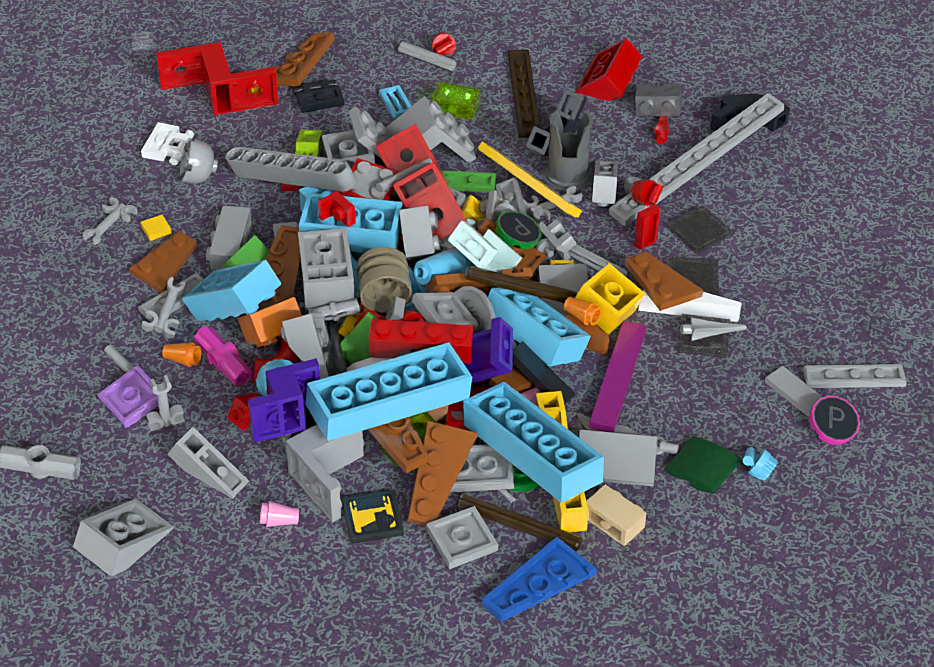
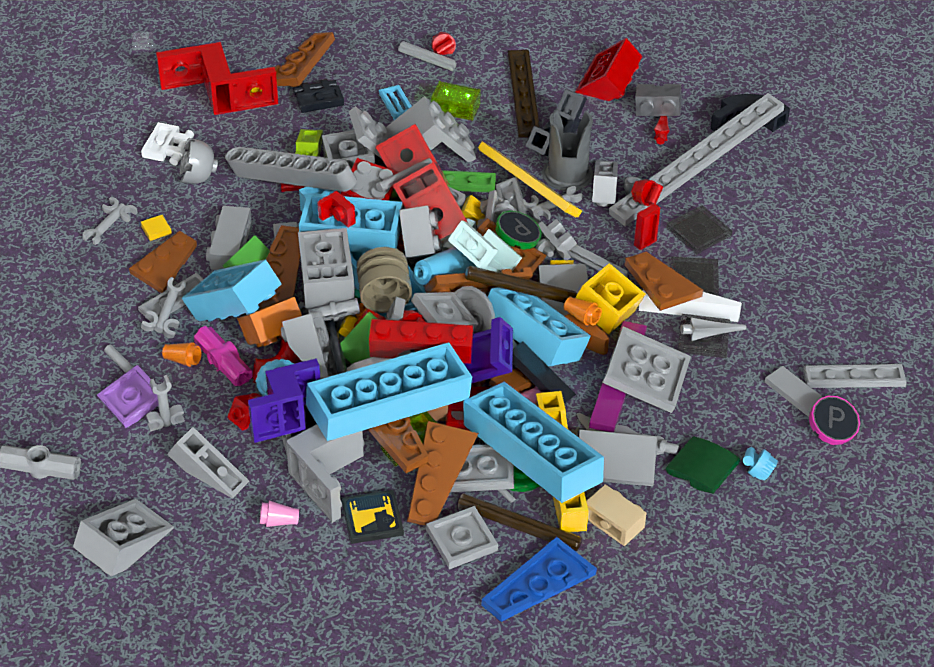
none -> light grey plate [602,326,691,413]

